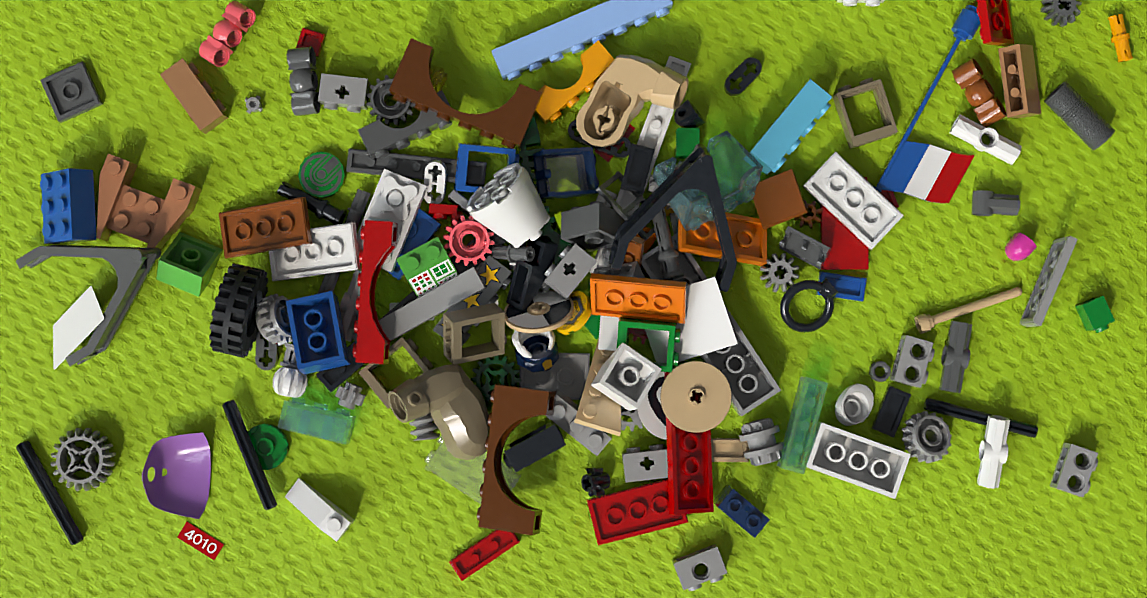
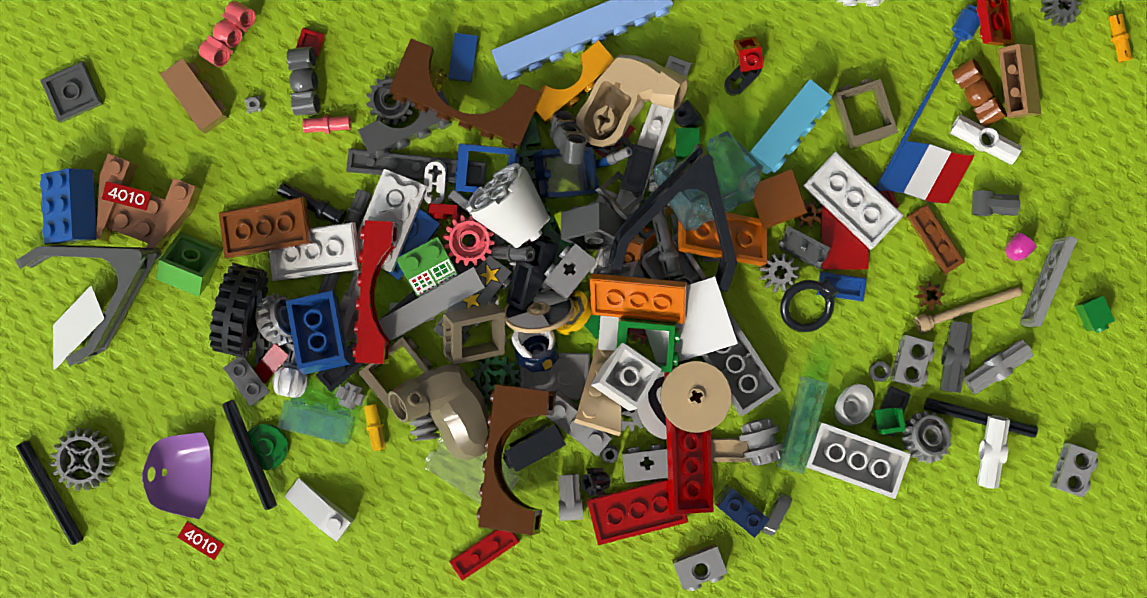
tile [298,152,345,198] -> none
light grey brick [318,73,370,113] -> none
dark grey piece [1044,81,1115,151] -> none
none -> red sticker [102,181,151,211]
none -> flat silver bracket [223,357,269,406]
none -> sticker [254,343,289,384]
none -> coral pin [303,115,351,134]
none -> yellow axle [363,404,386,451]
none -> blue tile [448,33,478,83]
none -> dark grey piece [550,111,587,165]
none -> light grey piece [558,474,583,521]
none -> light grey piece [596,147,632,169]
none -> dark grey pin [600,445,619,463]
none -> red bracket [733,37,763,72]
none -> dark grey beam [761,492,792,537]
none -> green panel [873,407,906,434]
none -> dark orange tile [907,204,965,275]
none -> reddish brown gear [914,281,945,310]
none -> light grey piece [963,339,1034,394]

